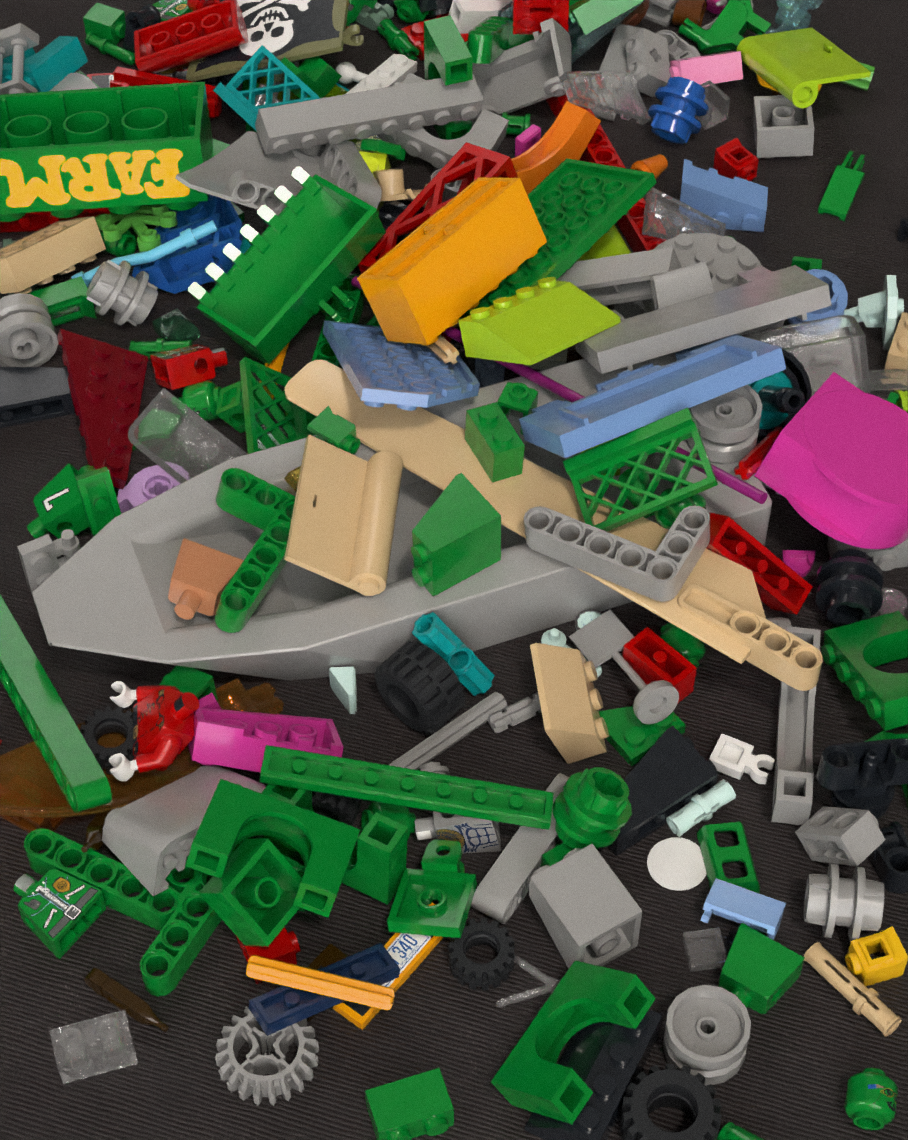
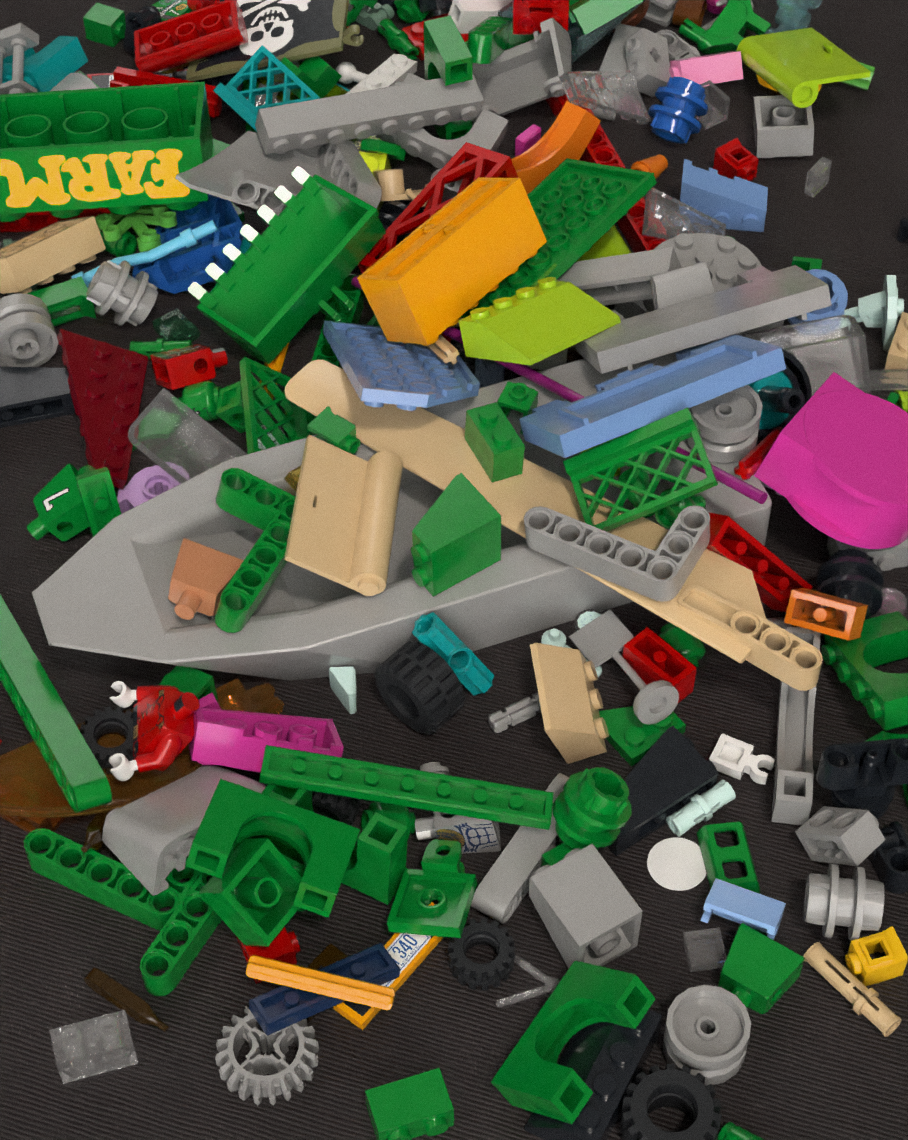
green torso [13,869,106,959] -> none
light grey plate [17,529,81,596] -> none
green piece [85,32,135,65] -> none
light grey axle [389,692,507,770] -> none
green bush [502,112,531,137] -> none
dark pink tile [782,550,815,578] -> none
green arm [818,150,865,221] -> none
green head [844,1068,898,1130] -> none
none -> orange brick [784,588,868,641]
none -> clear tile [804,157,832,198]

